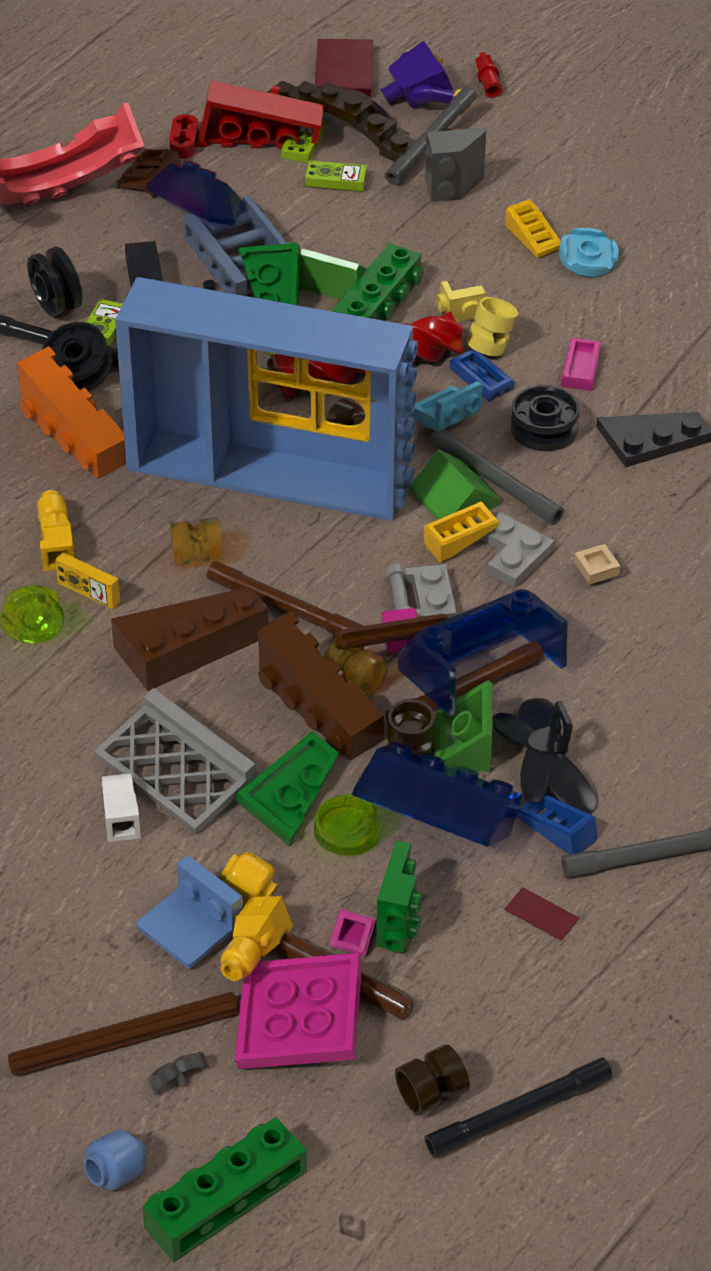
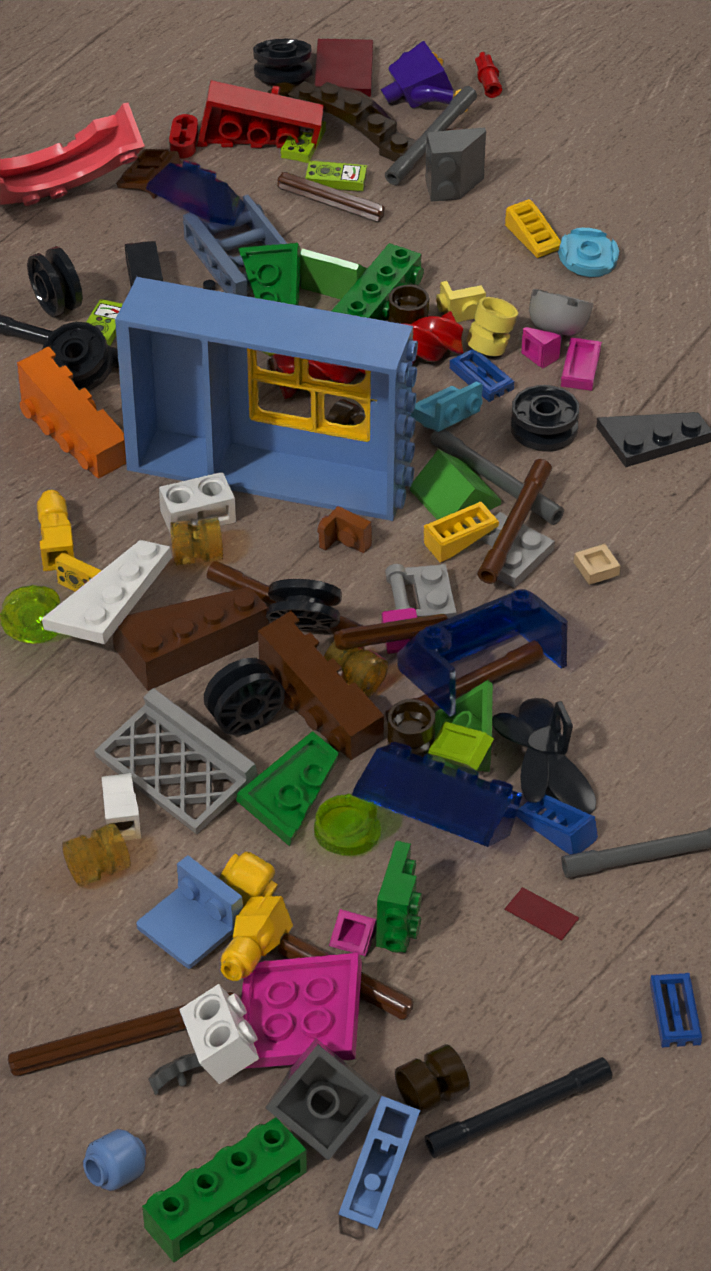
none -> white wing [42,540,172,644]
none -> clear yellow wheel [62,823,131,887]
none -> white brick [159,472,236,537]
none -> white brick [179,984,260,1084]
none -> black wheel [204,658,285,736]
none -> black wheel [253,38,312,83]
none -> dark grey slope [265,1038,381,1160]
none -> black wheel [266,579,342,630]
none -> reddish brown axle [277,172,385,222]
none -> dark orange bracket [317,506,372,553]
none -> medium blue slope [338,1096,420,1229]
none -> dark brown wheel [388,285,429,324]
none -> lime tile [428,721,494,771]
none -> reddish brown piece [477,459,552,584]
none -> dark pink slope [521,327,561,369]
none -> light grey cylinder [529,289,594,341]
none -> blue tile [650,973,702,1048]

